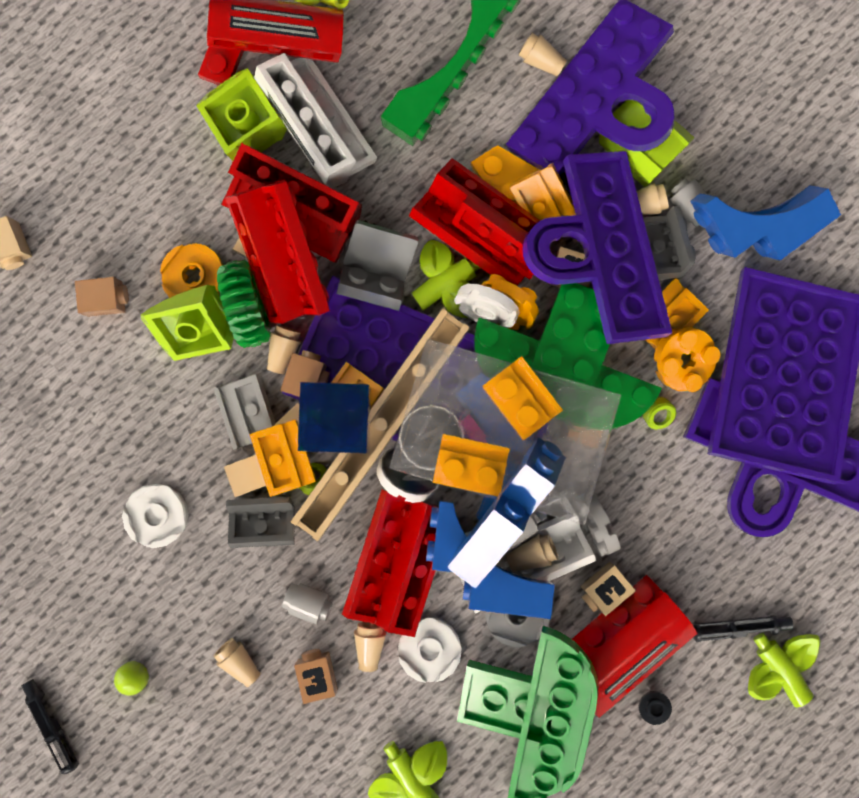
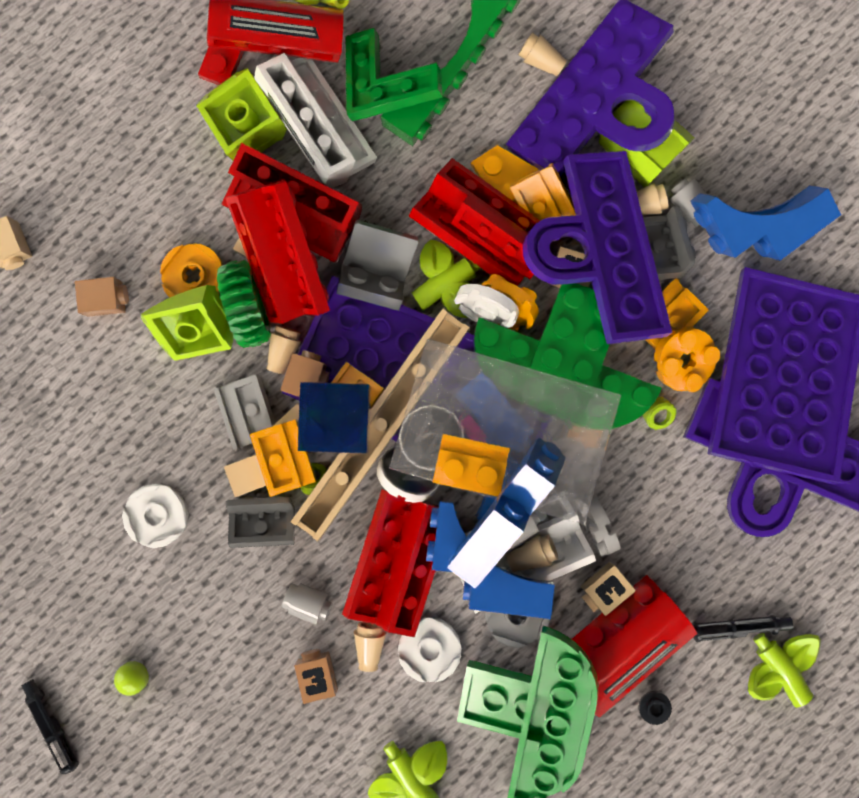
tan cone [213,638,261,687] -> none
light orange plate [482,356,563,440] -> none
none -> green plate [345,28,443,122]

